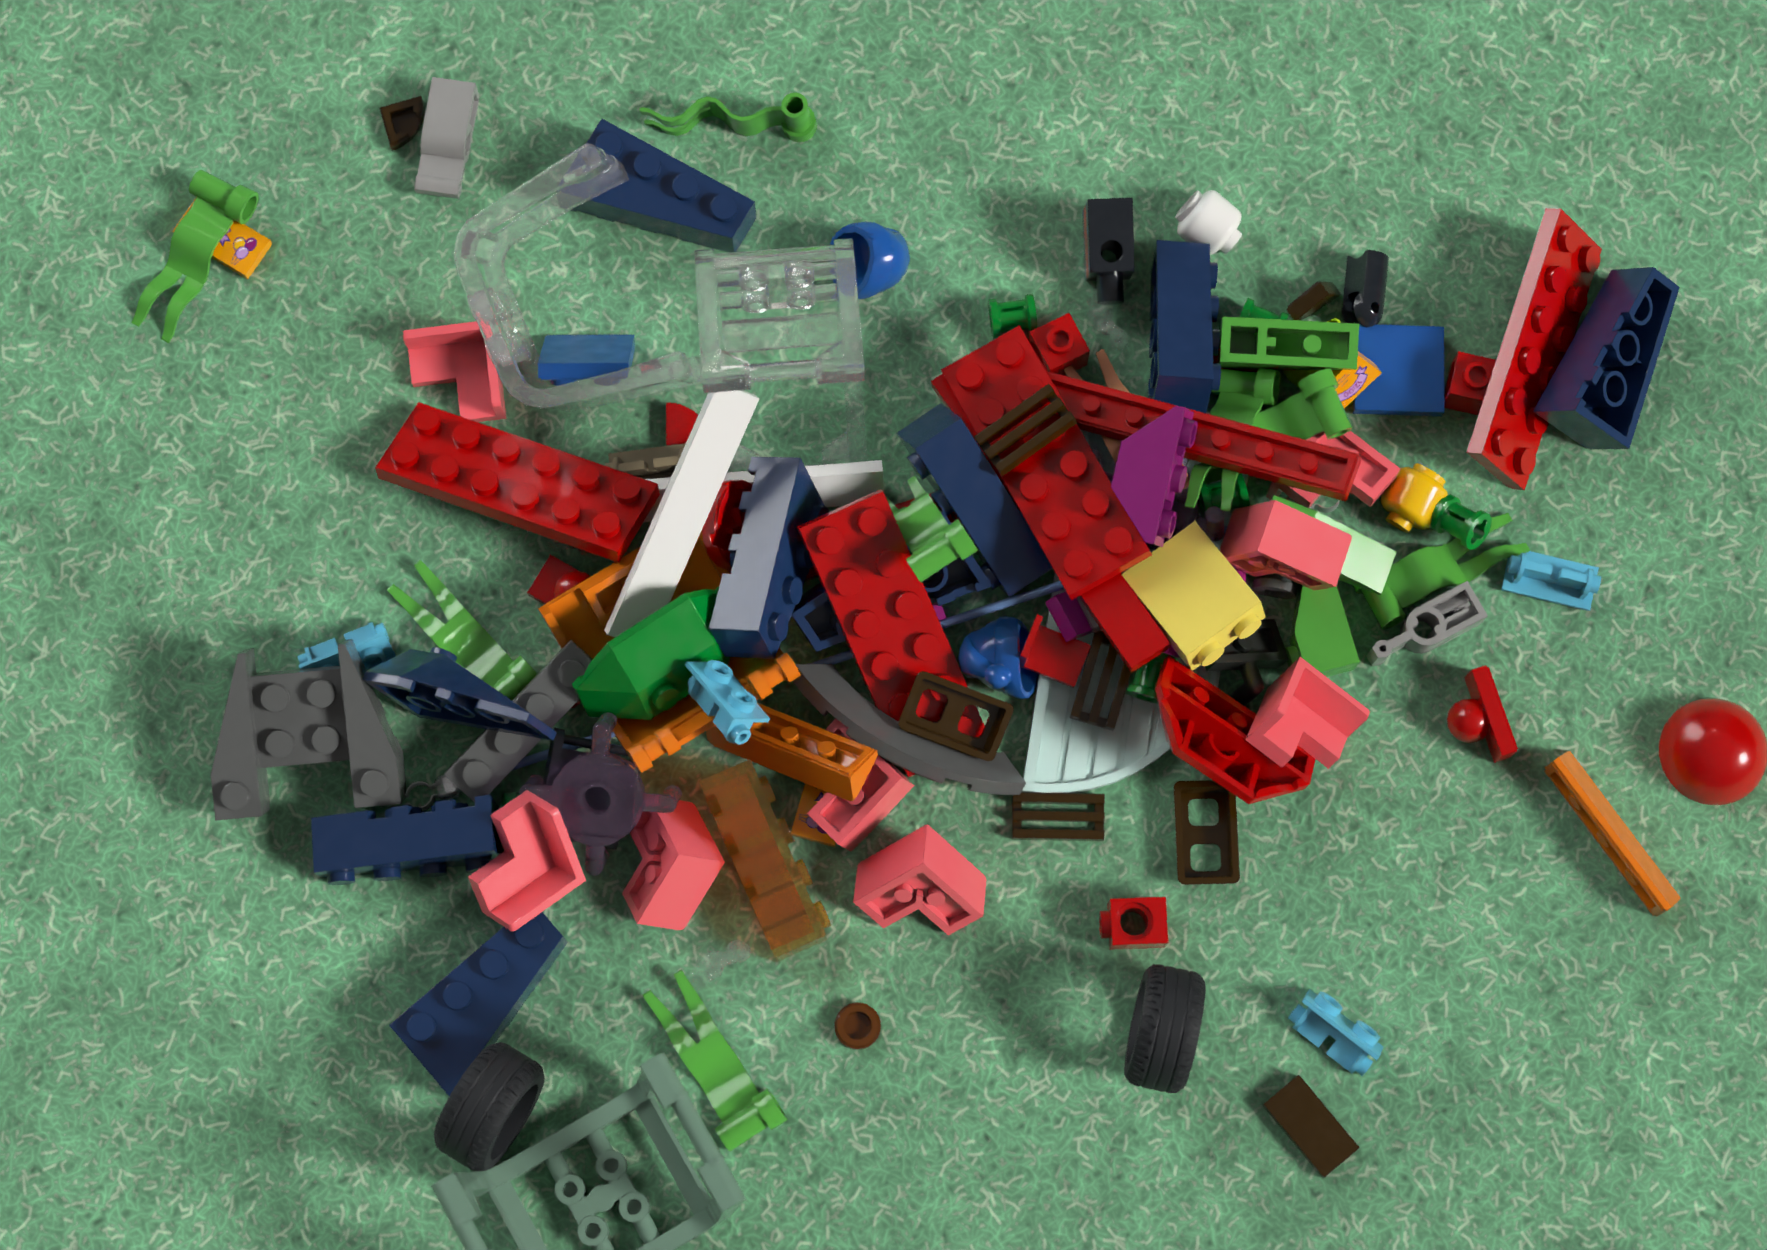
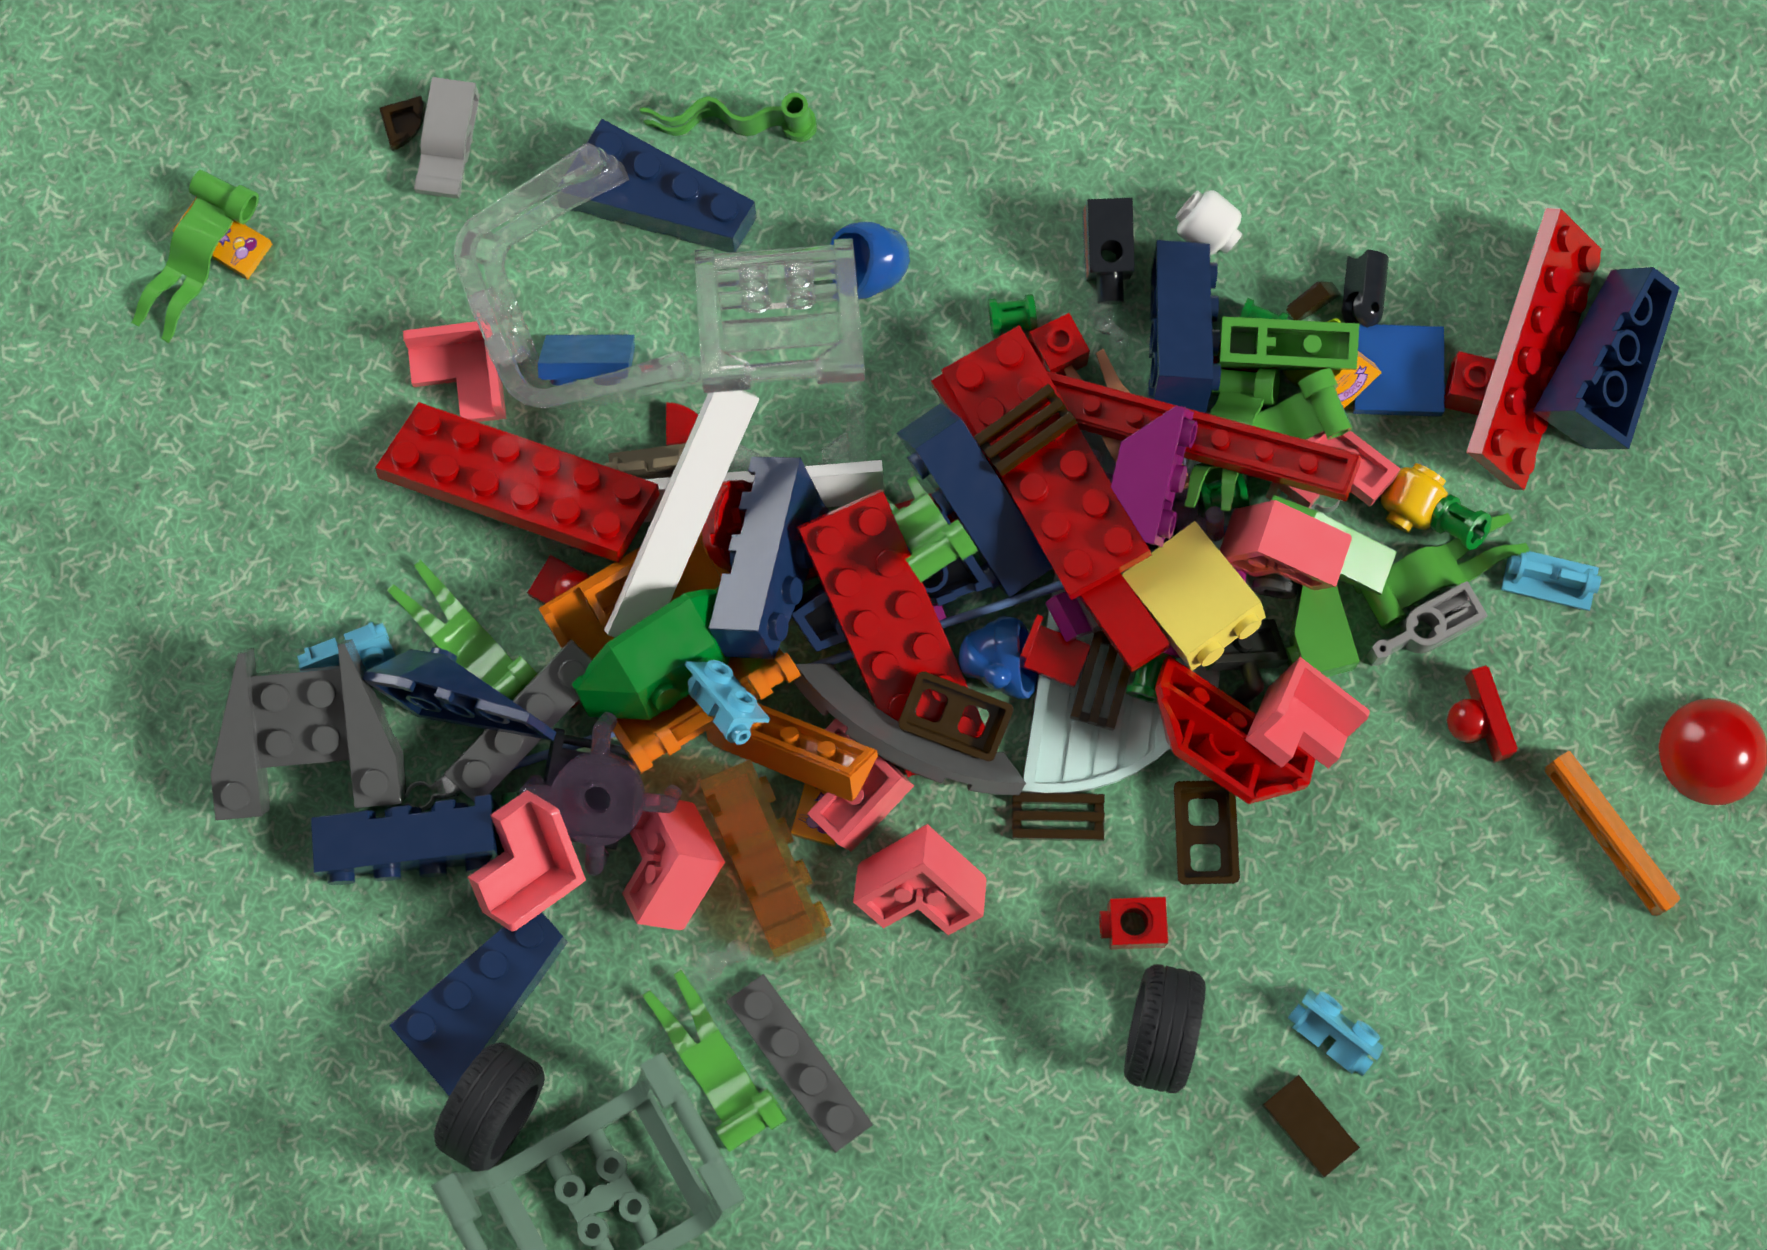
reddish brown tile [834,1002,881,1050] -> none
none -> dark grey plate [726,974,873,1153]

